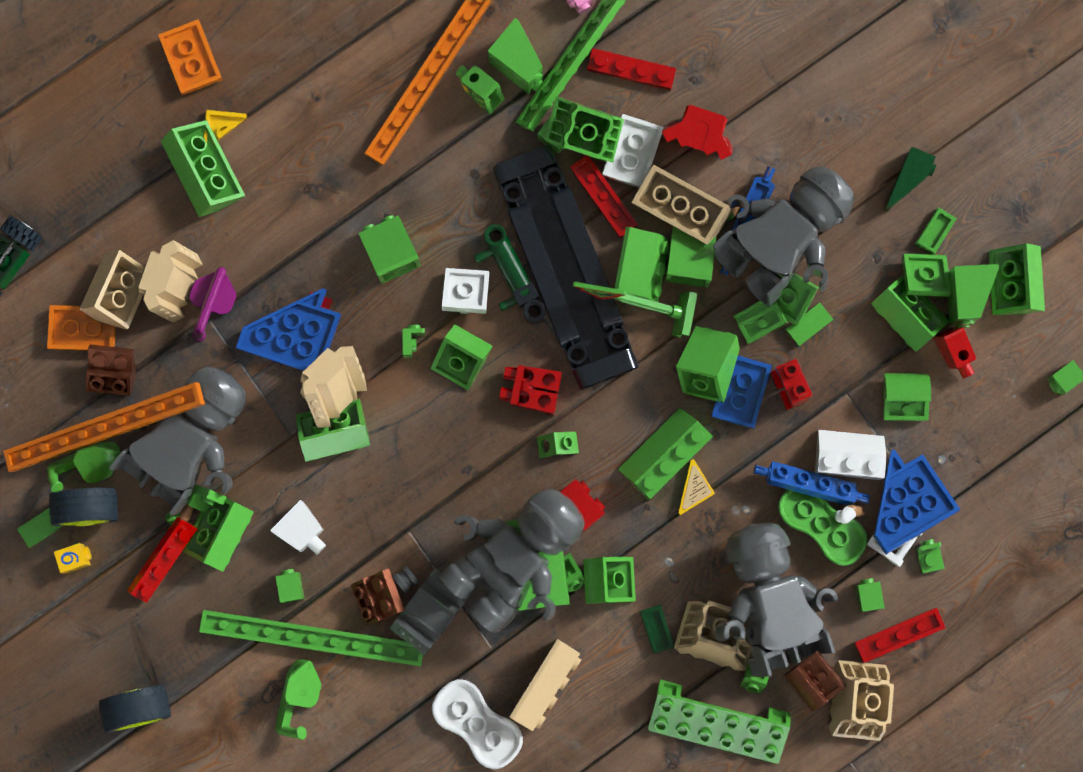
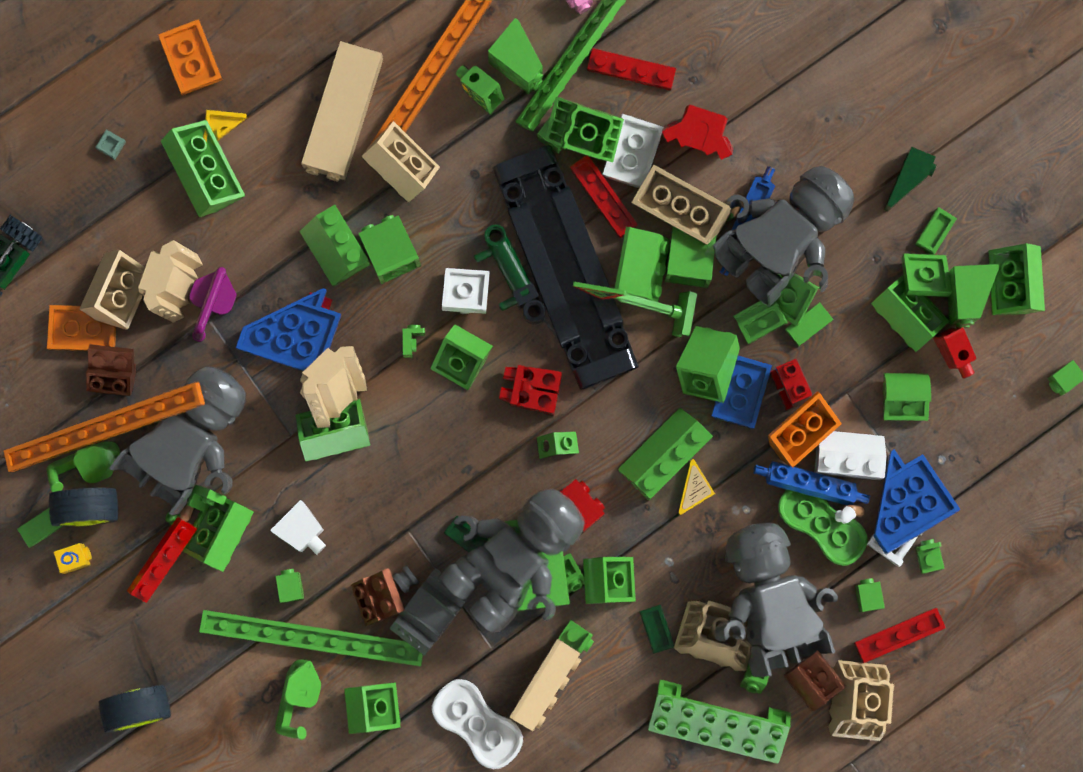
none -> sand green tile [95,129,126,160]
none -> bright green slope [300,205,370,287]
none -> tan brick [301,41,383,181]
none -> bright green slope [344,682,401,734]
none -> tan slope [362,121,440,202]
none -> dark green tile [444,516,489,553]
none -> bright green bracket [558,620,594,654]
none -> orange slope [768,391,842,468]

